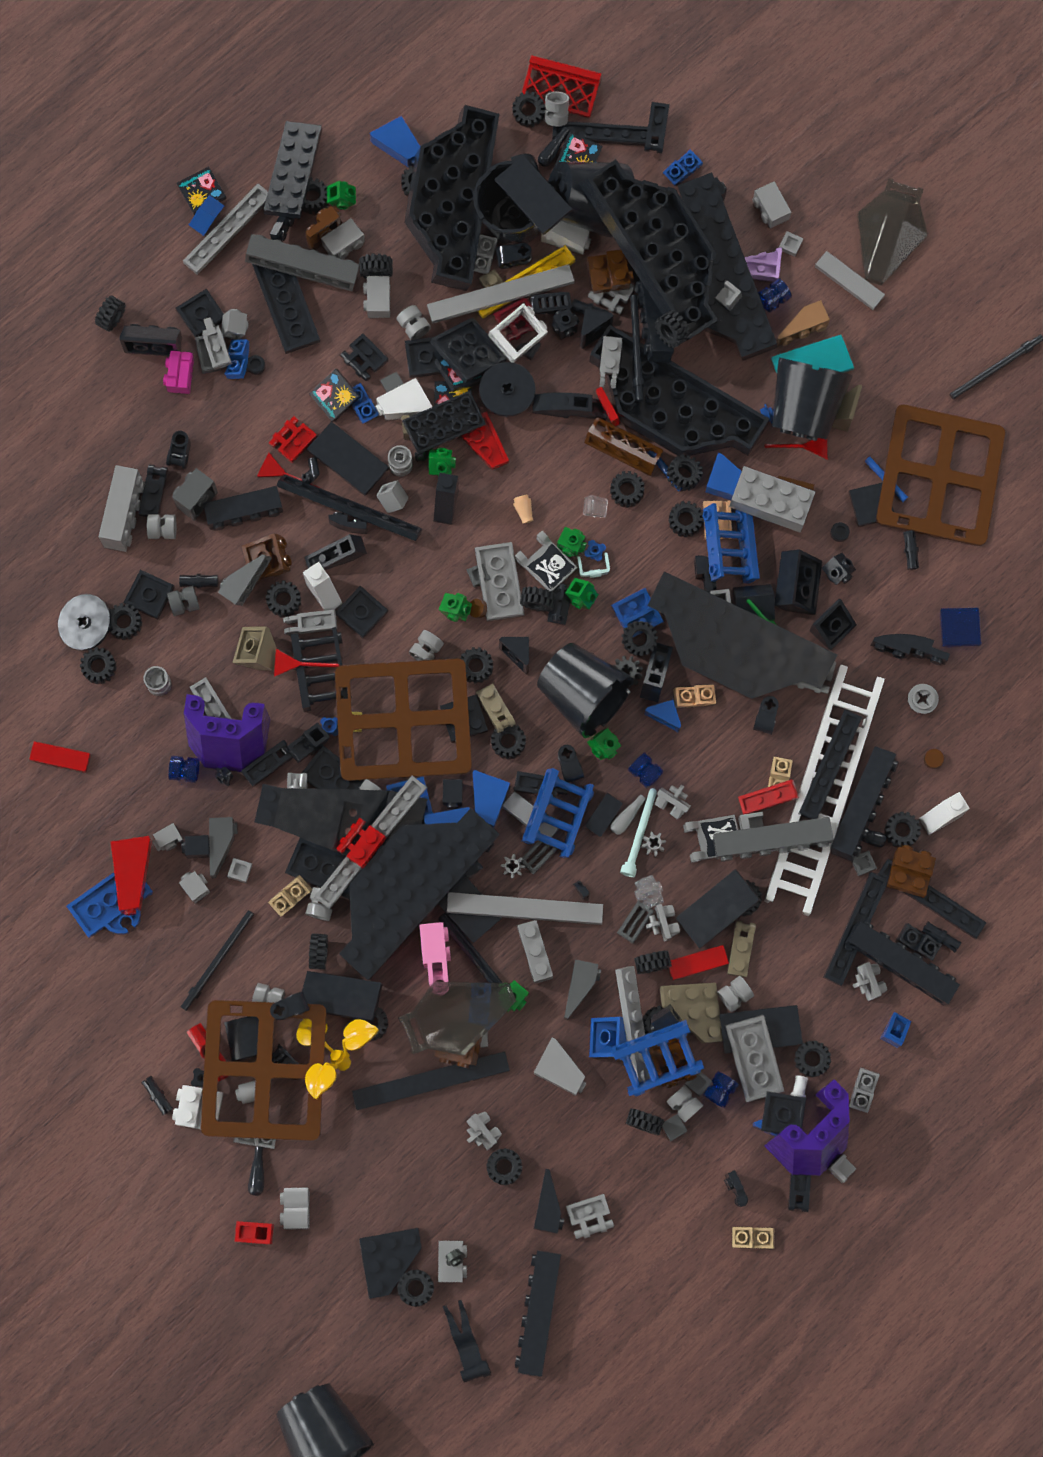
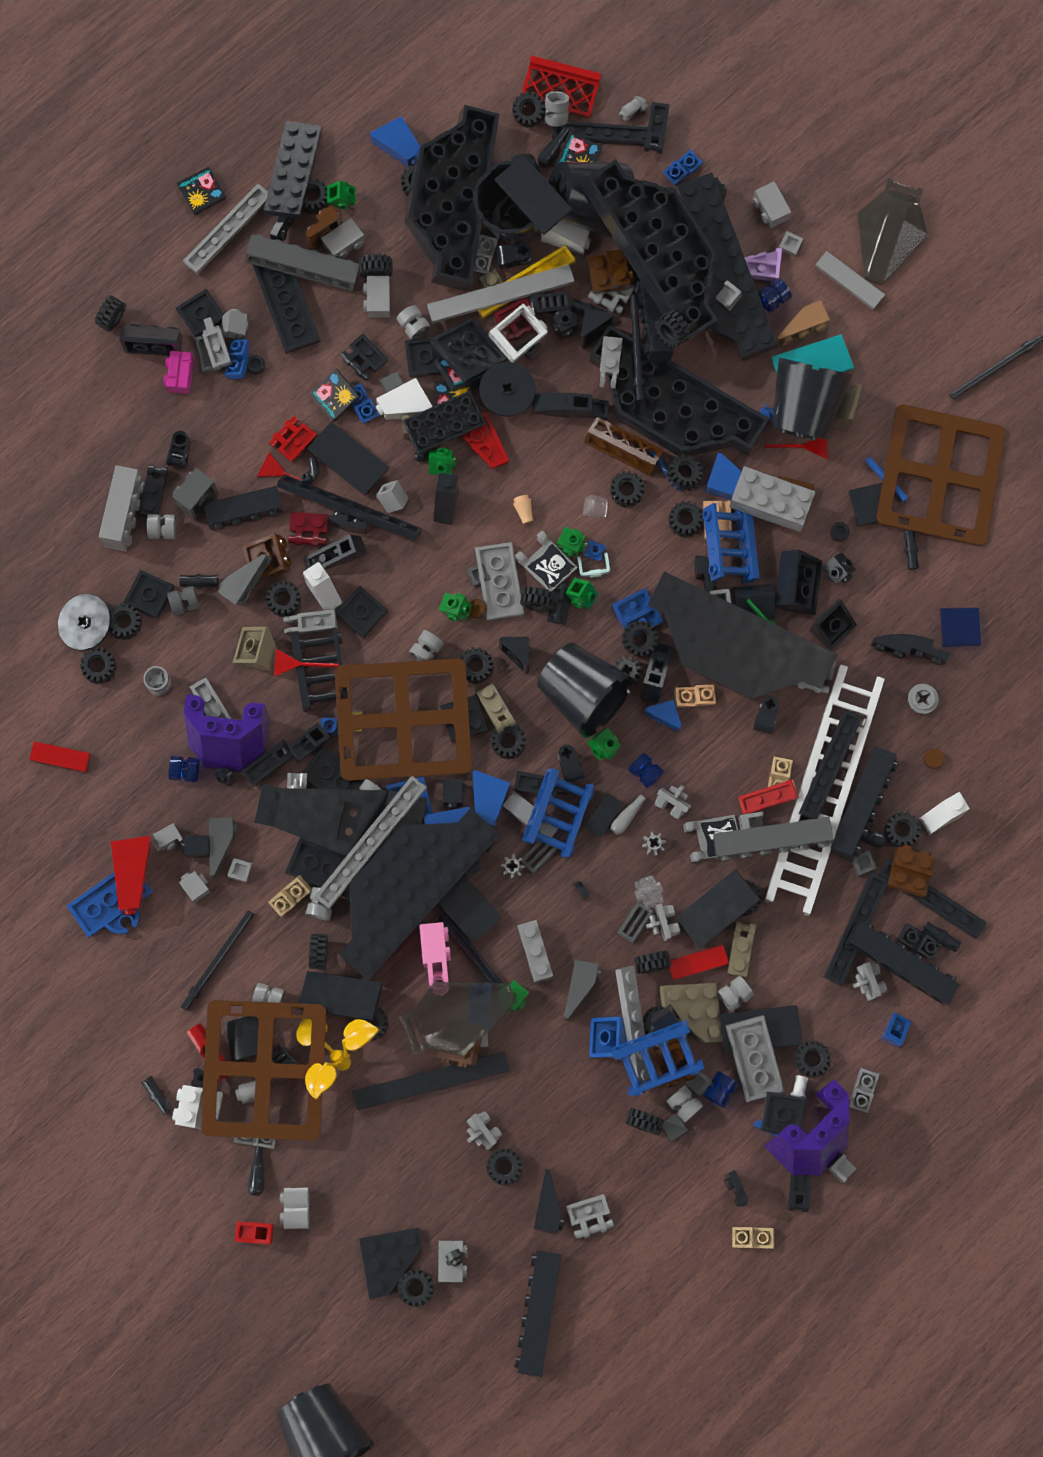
blue slope [189,195,224,236] -> none
black piece [270,991,310,1020] -> none
red plate [336,818,386,869] -> none
light grey wheel [388,445,413,477] -> none
black flag [443,1300,491,1383] -> none
light grey tile [447,892,603,925] -> none
light grey slope [534,1037,586,1096] -> none
red tile [596,387,620,426] -> none
light aqua piece [620,788,657,877] -> none
none -> dark red plate [288,512,329,547]
none -> light grey arm [619,96,648,121]

